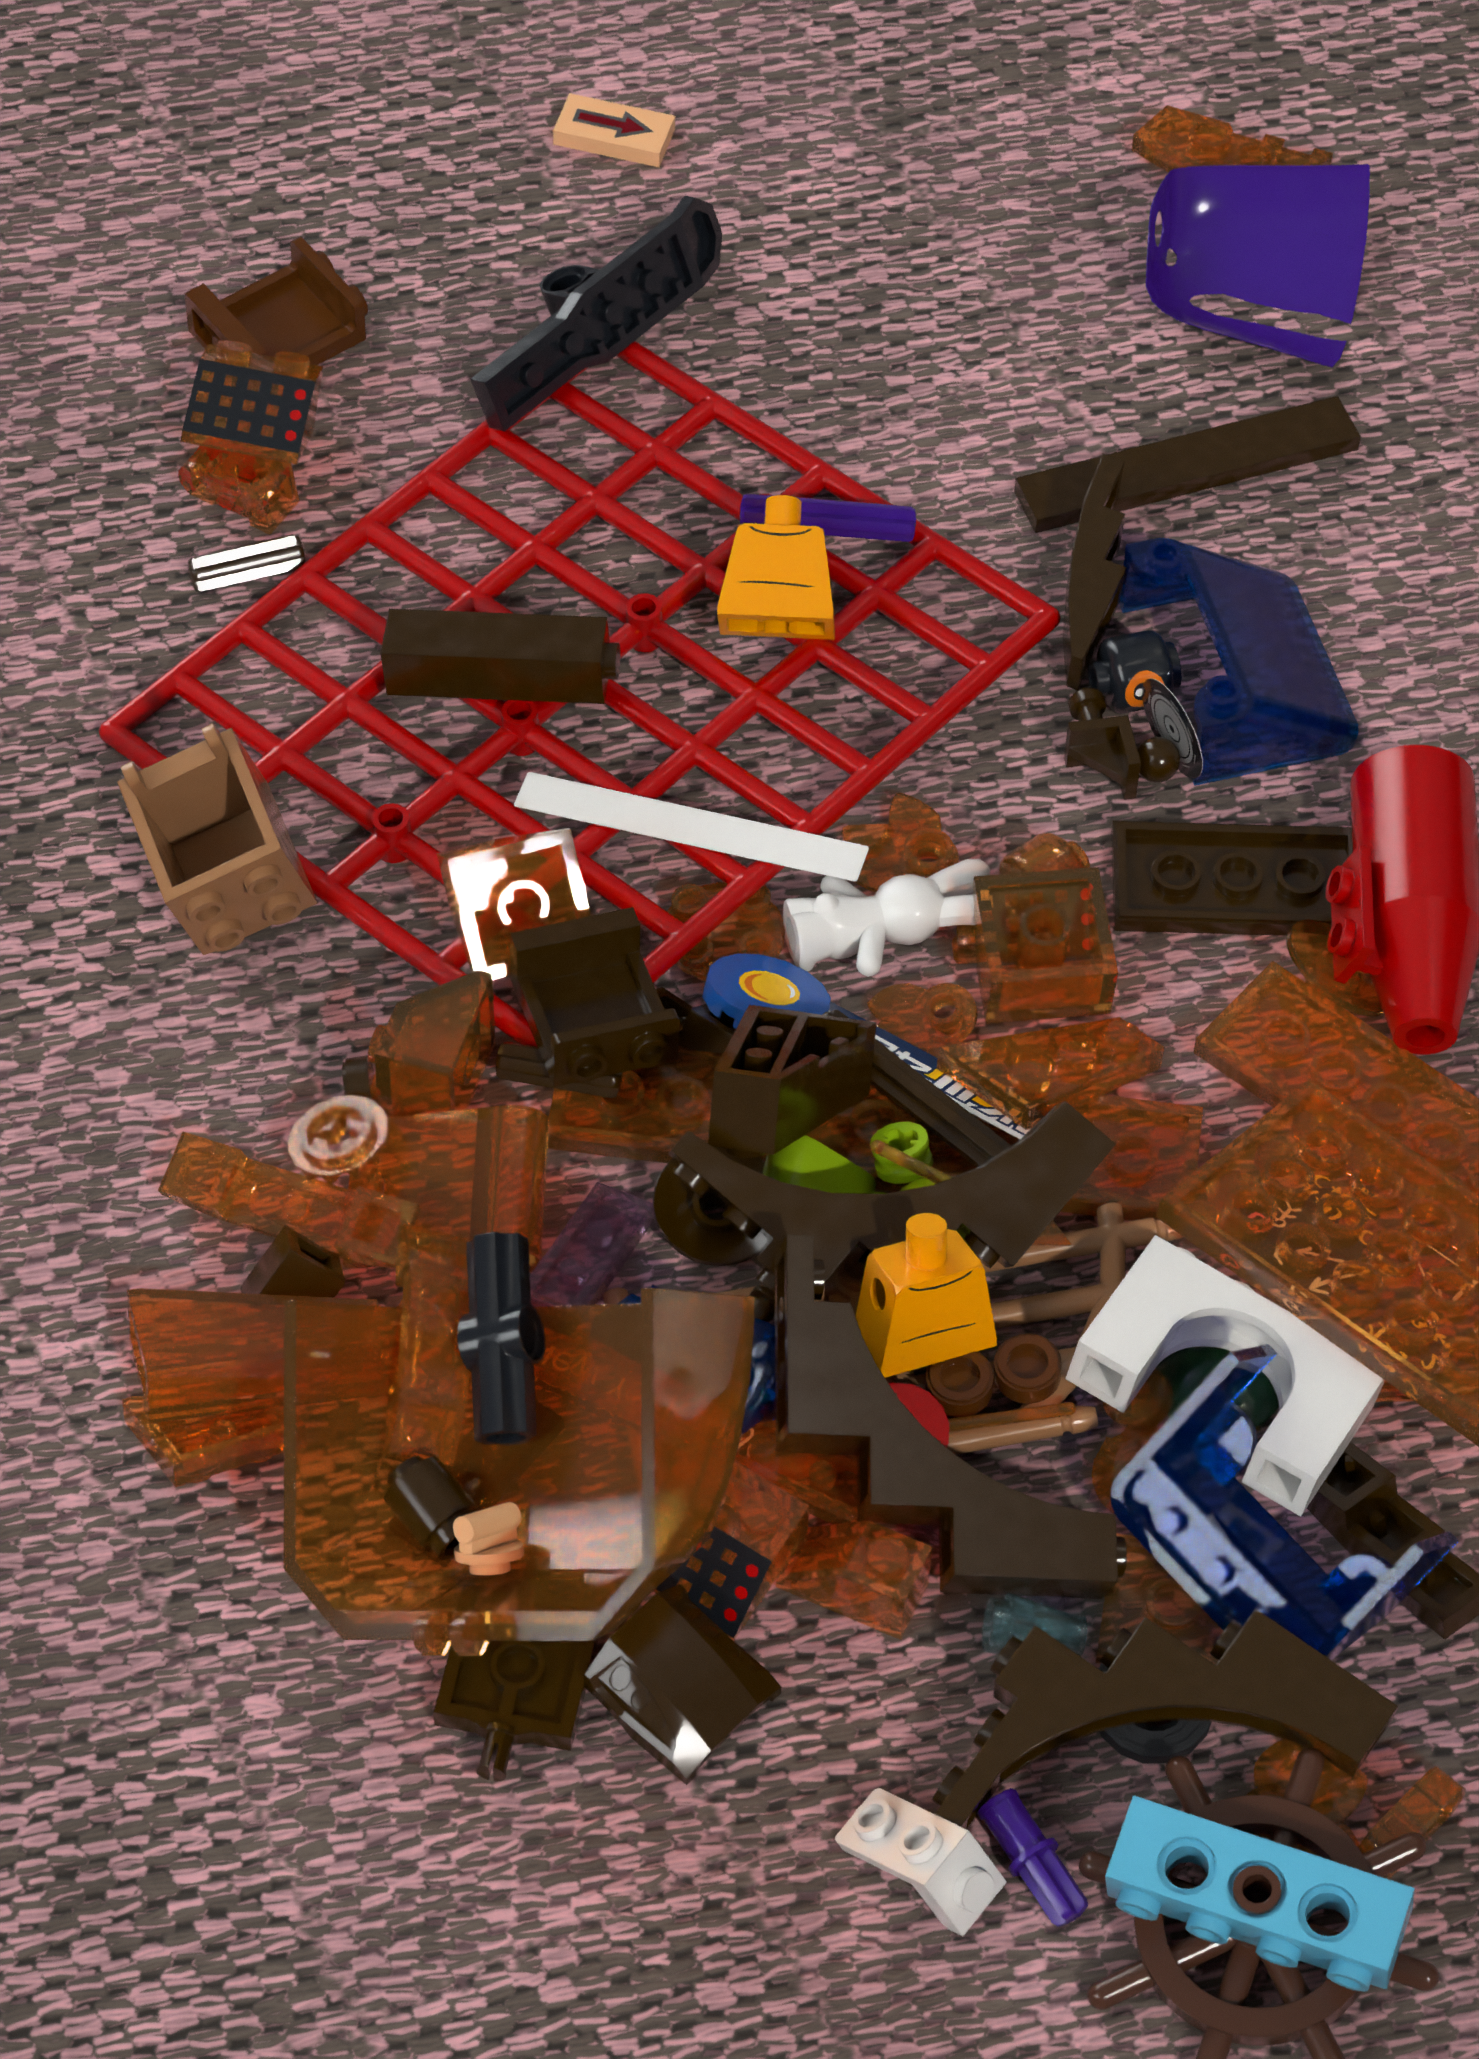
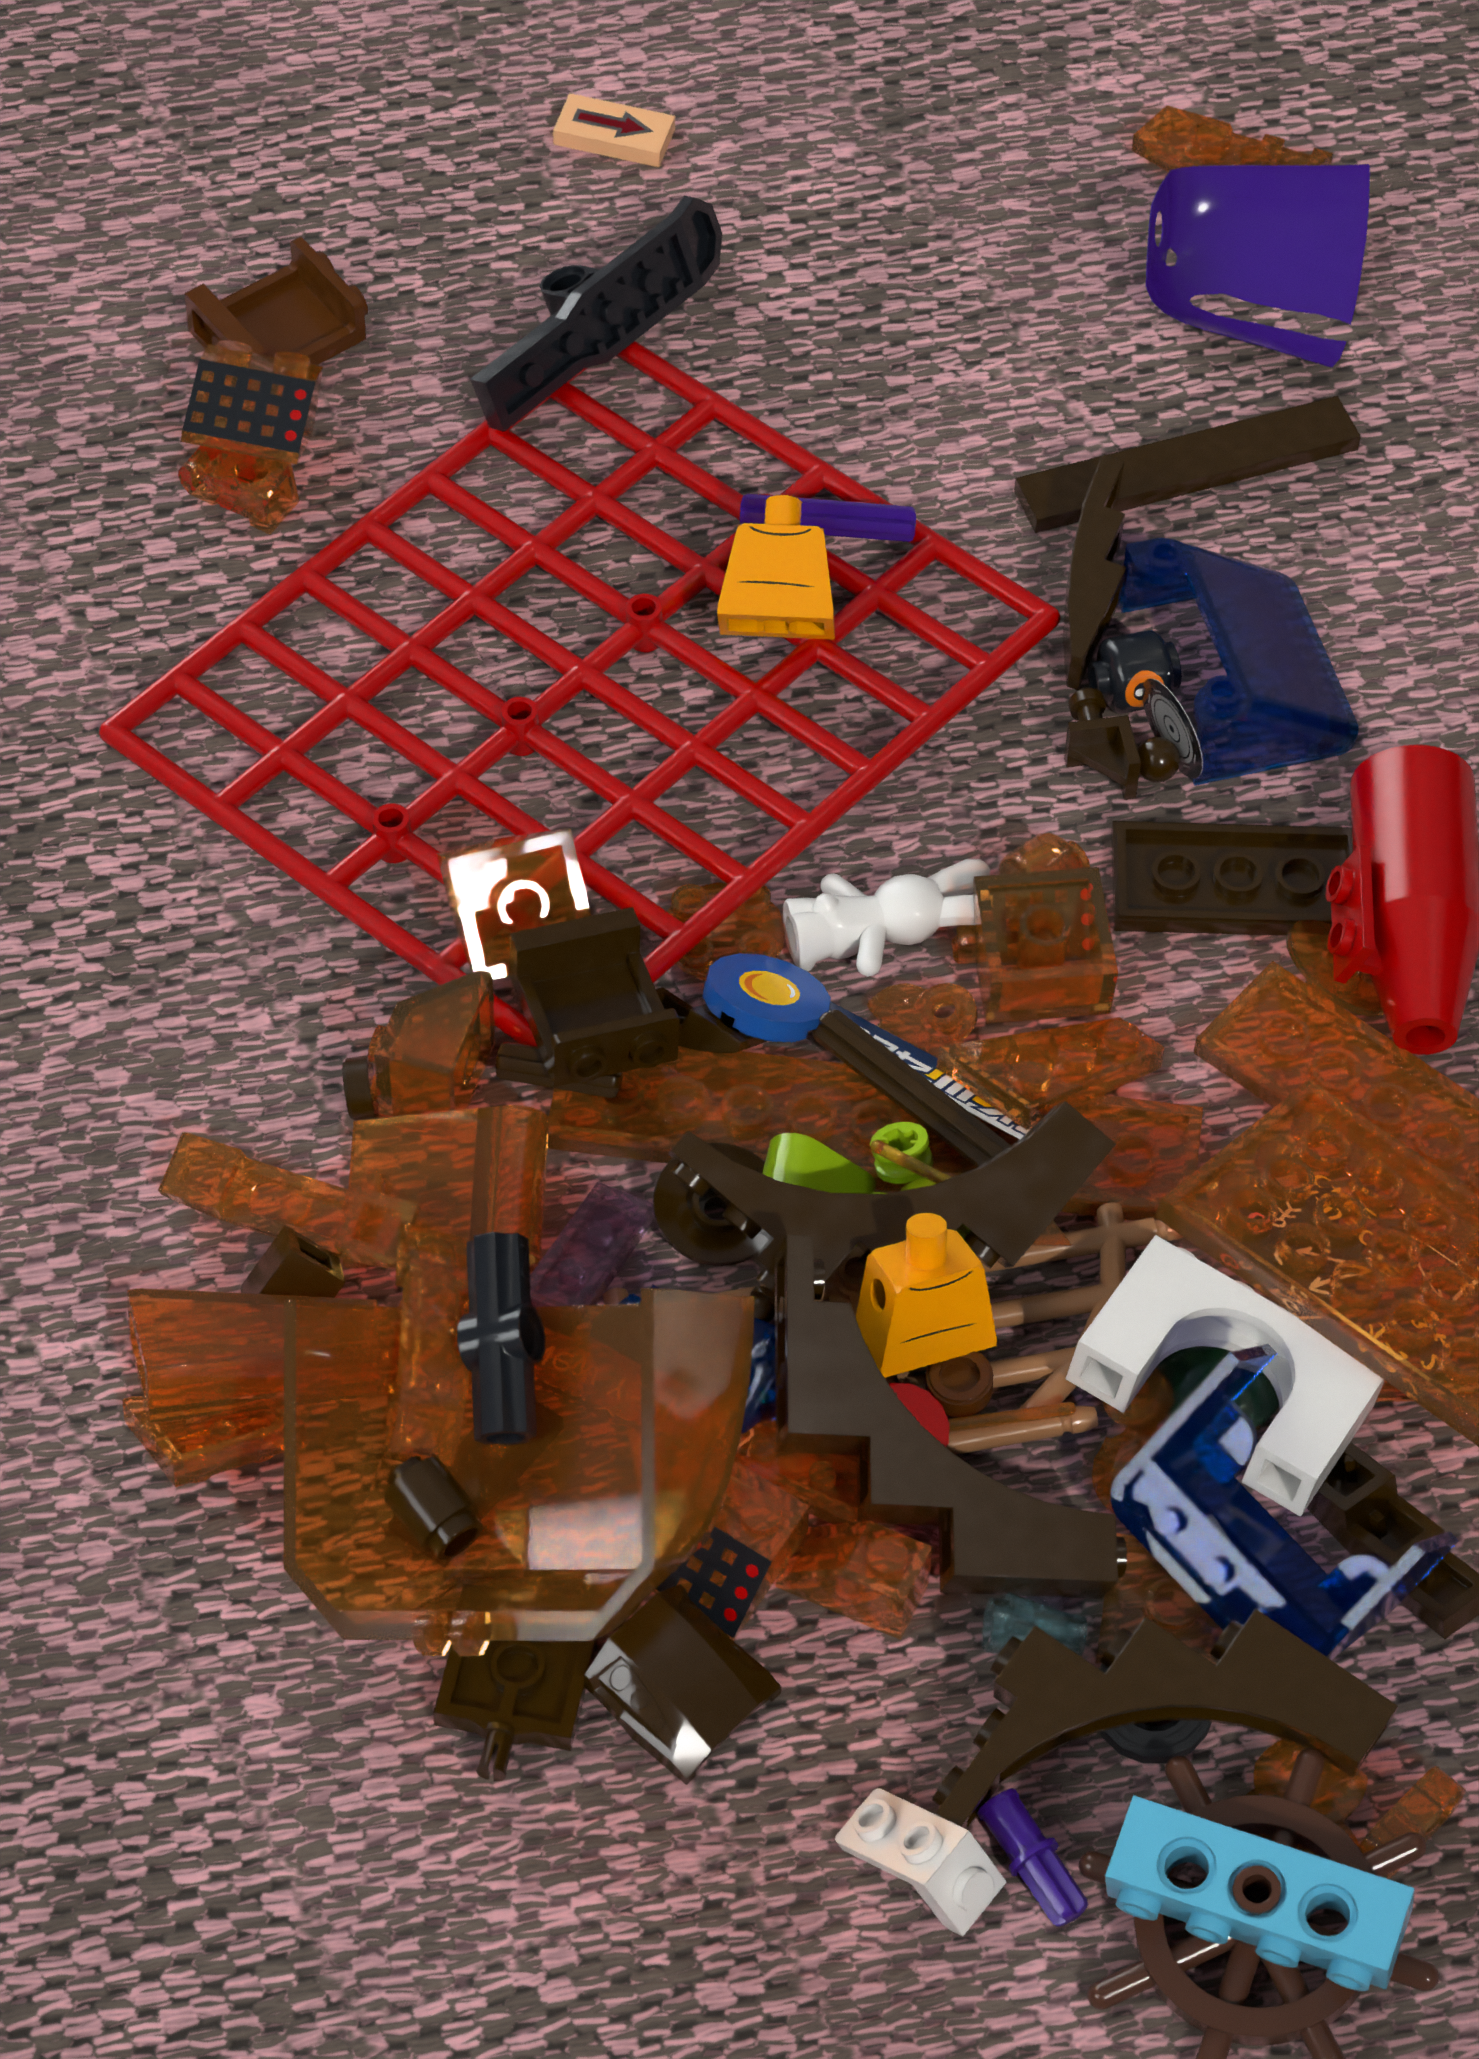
medium nougat container [117,723,318,955] -> none
axle [188,534,305,592] -> none
clear orange gear [287,1095,391,1185] -> none
dark brown brick [380,609,620,704] -> none
light nougat plate [453,1502,524,1575] -> none
white sticker [514,772,869,882] -> none
dark brown wedge [708,1005,877,1158] -> none
clear orange plate [842,793,959,892] -> none
reddish brown tile [994,1334,1062,1404] -> none

